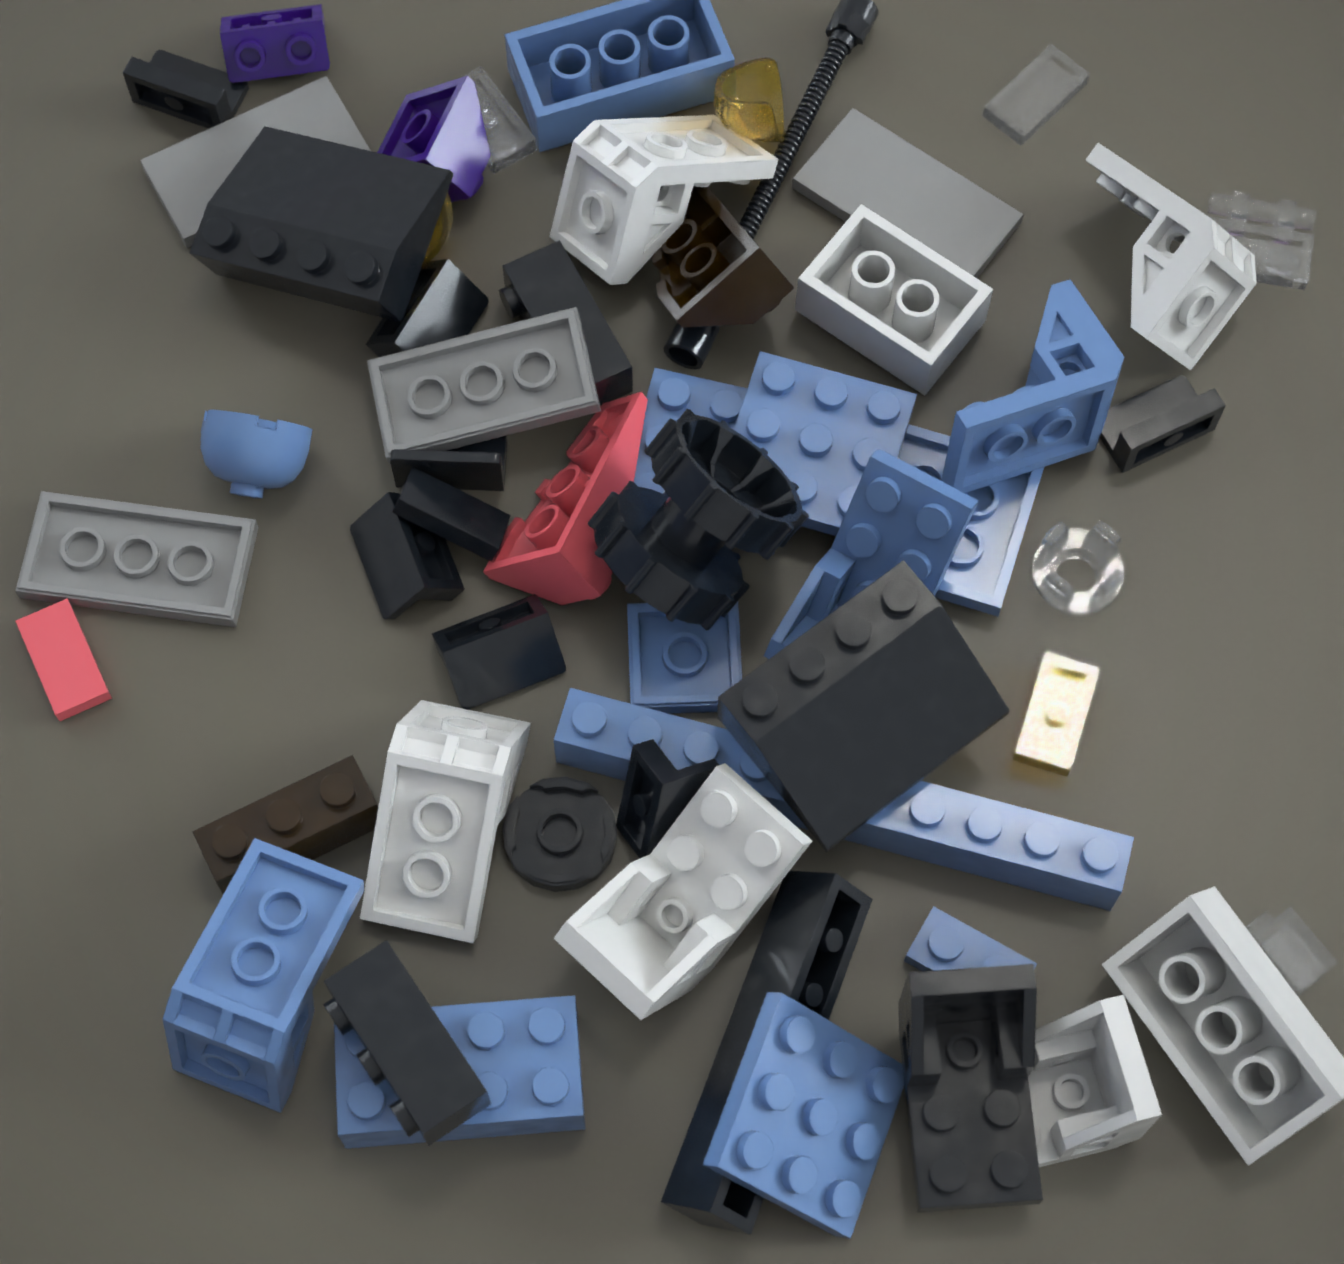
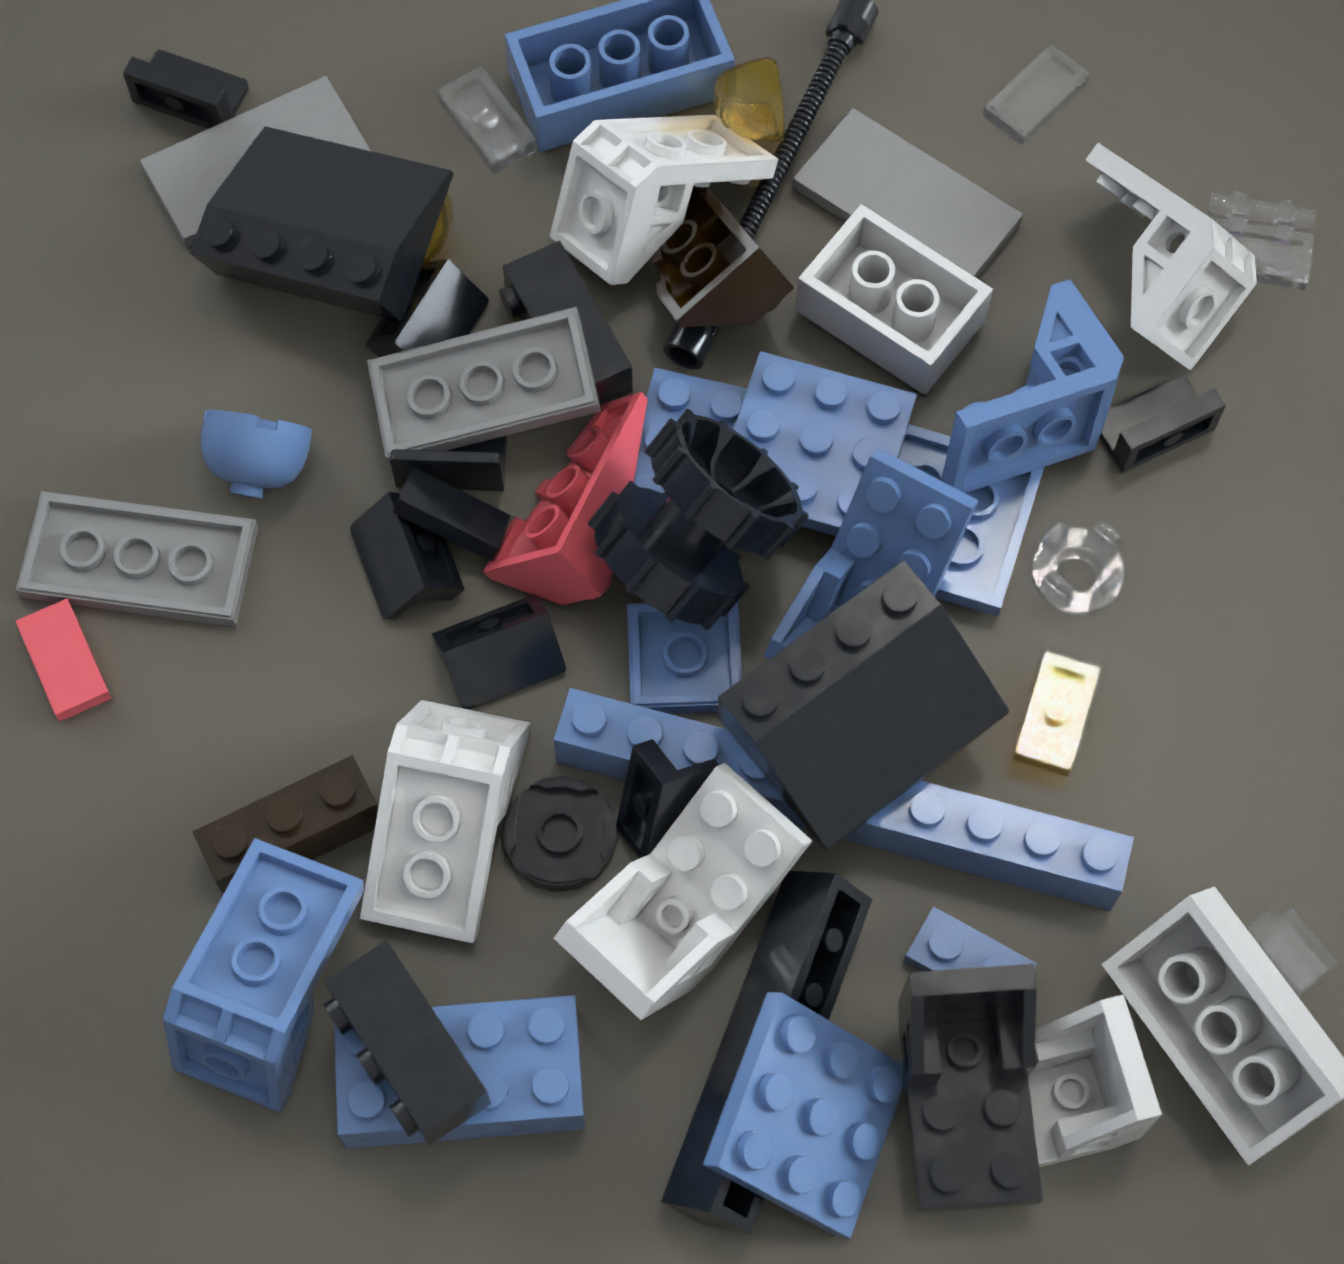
dark purple bracket [220,4,330,83] -> none
dark purple slope [377,76,491,204] -> none

